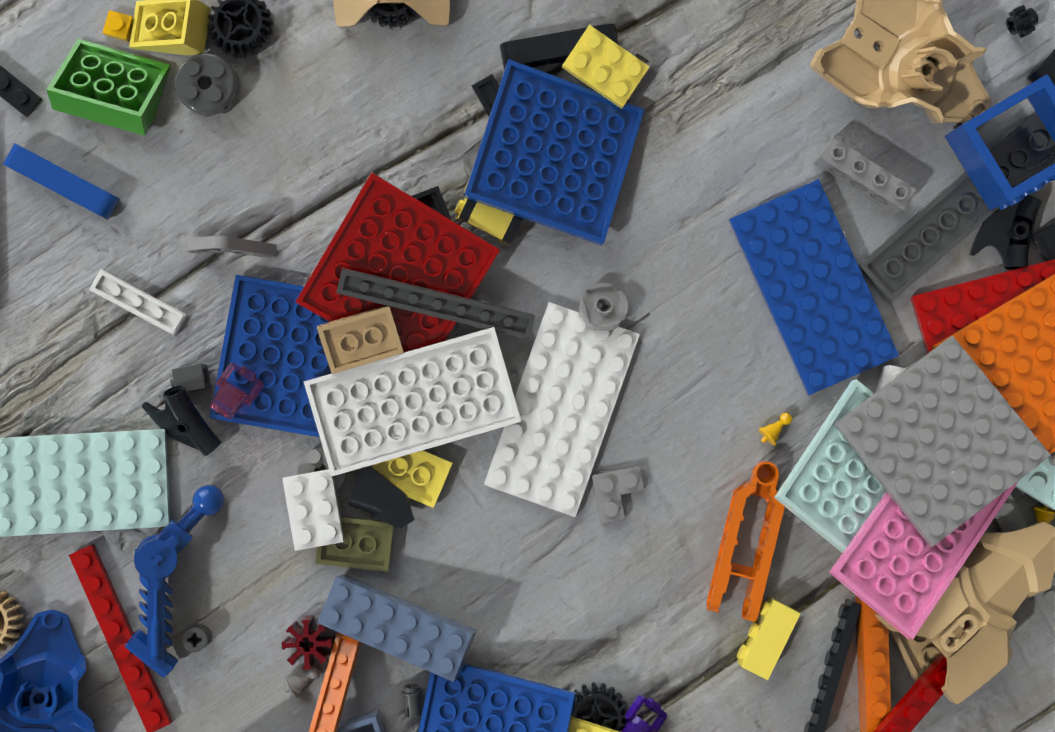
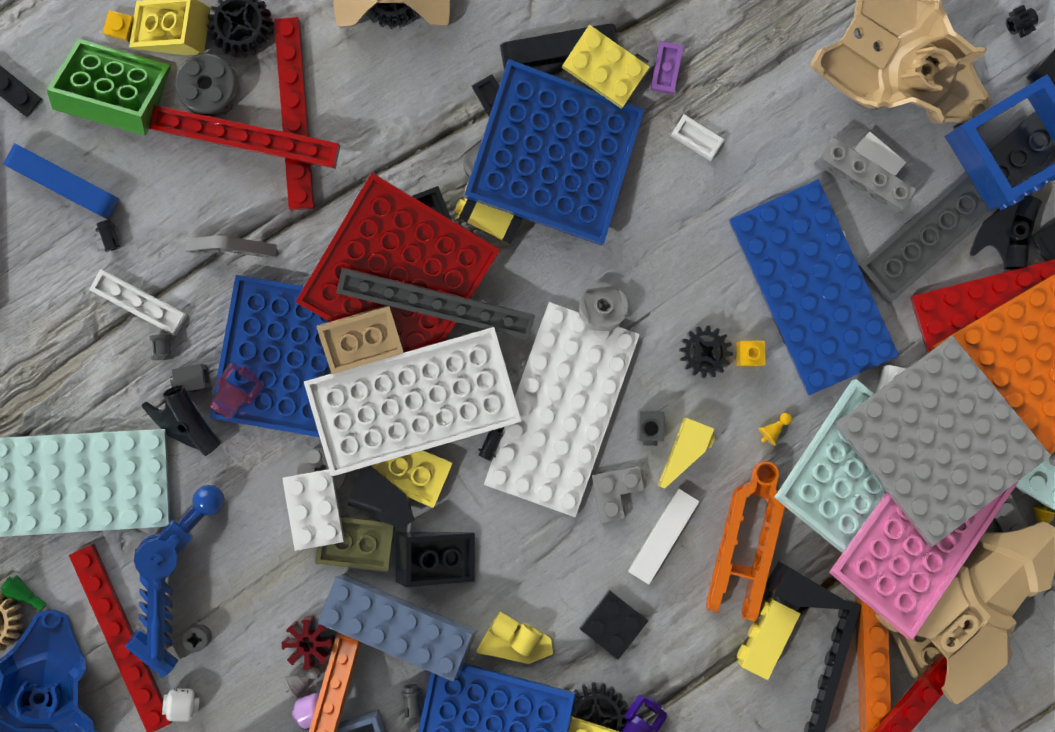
none -> green cone [0,575,46,611]
none -> black pin [95,220,121,252]
none -> red plate [149,105,341,169]
none -> dark grey bush [149,334,173,361]
none -> white head [162,688,199,722]
none -> red plate [274,17,315,211]
none -> lavender head [292,693,319,729]
none -> black slope [396,532,475,587]
none -> light yellow panel [477,611,553,664]
none -> black pin [478,430,503,461]
none -> black plate [579,590,648,660]
none -> white tile [628,488,699,584]
none -> dark grey brick [637,411,664,446]
none -> medium lavender plate [650,41,683,95]
none -> light yellow slope [658,418,716,488]
none -> white tile [671,114,725,161]
none -> black gear [679,325,733,378]
none -> yellow brick [735,341,765,367]
none -> black slope [766,561,854,610]
none -> white tile [853,131,907,176]

